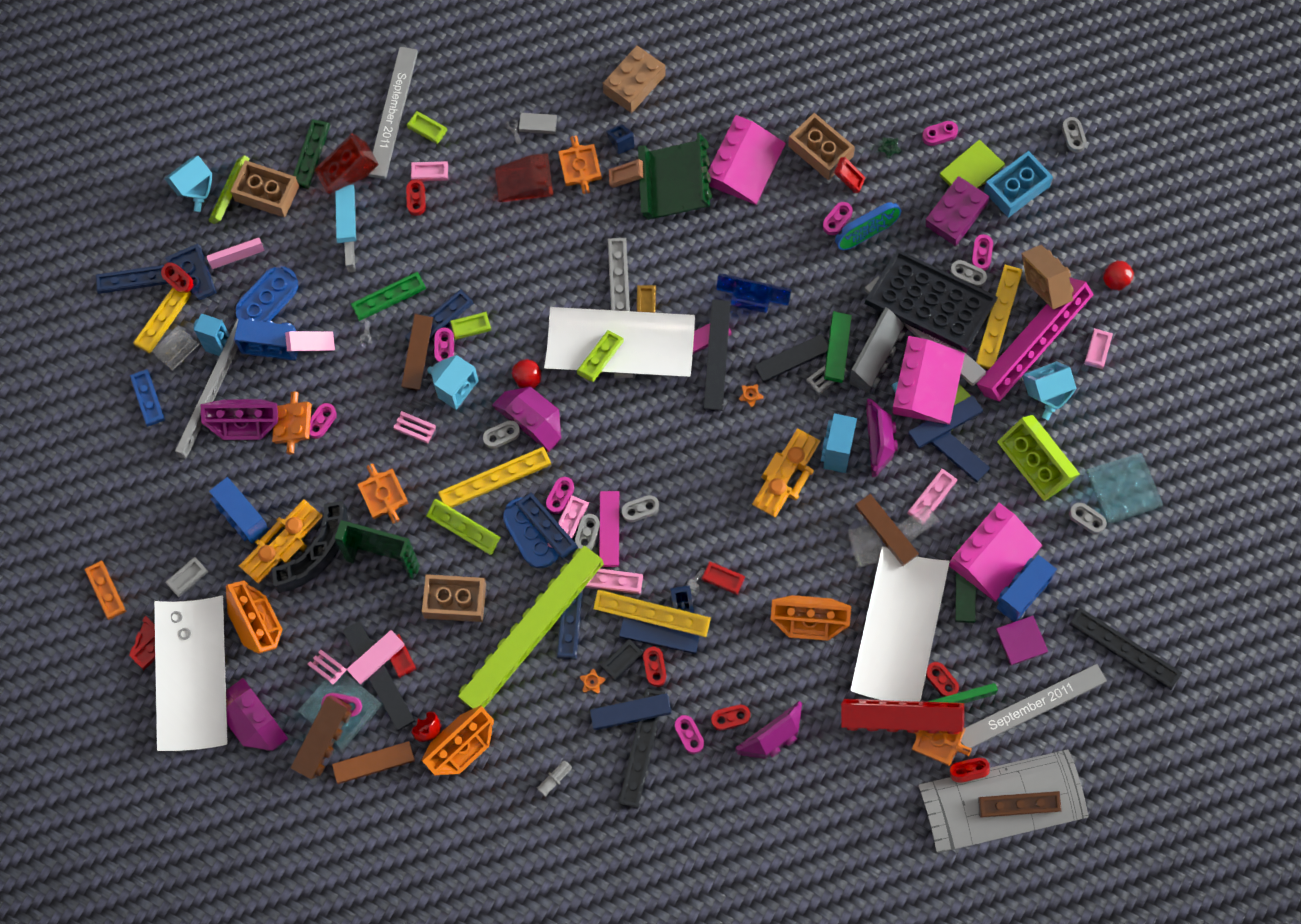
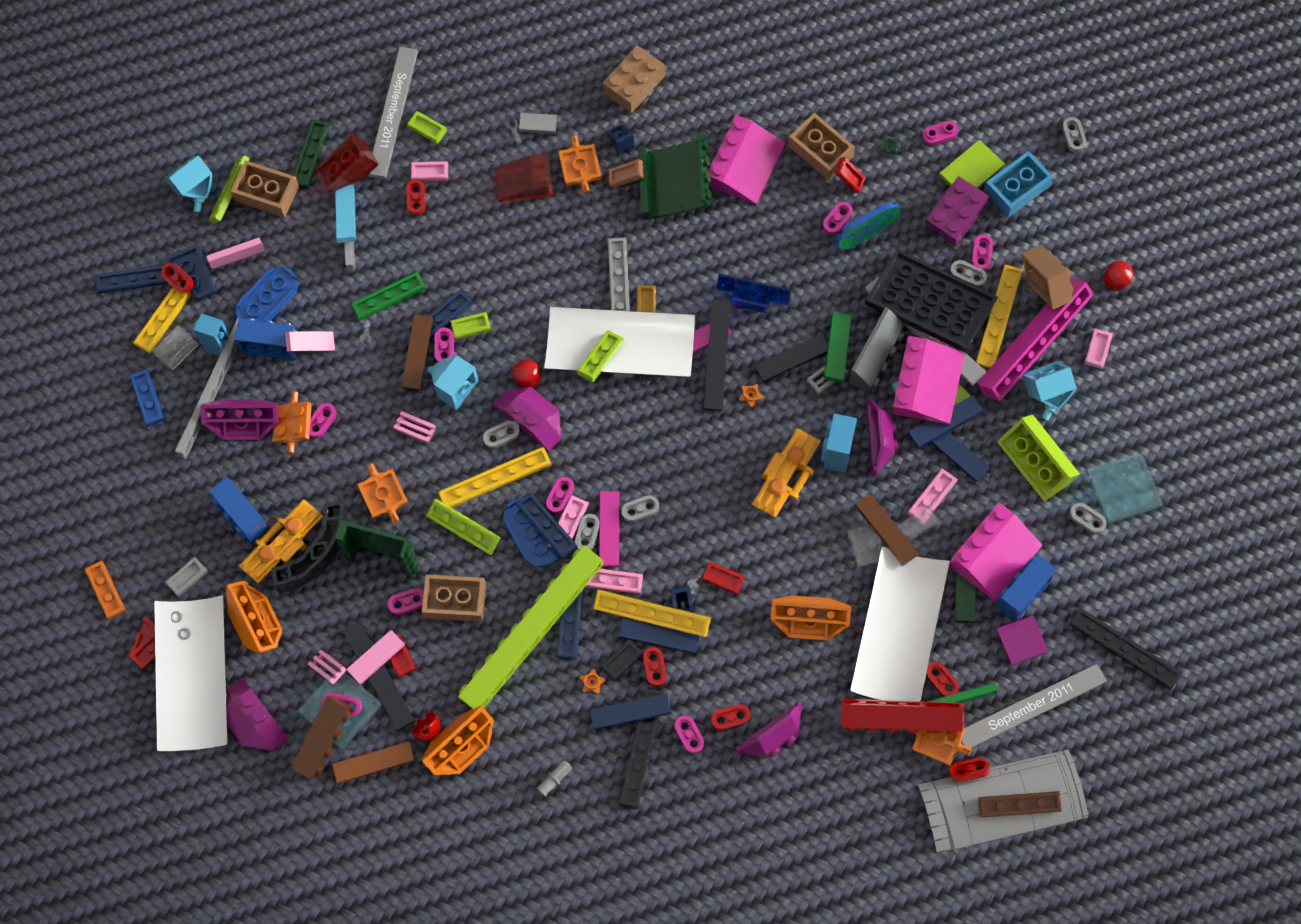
none -> dark pink plate [388,588,424,615]

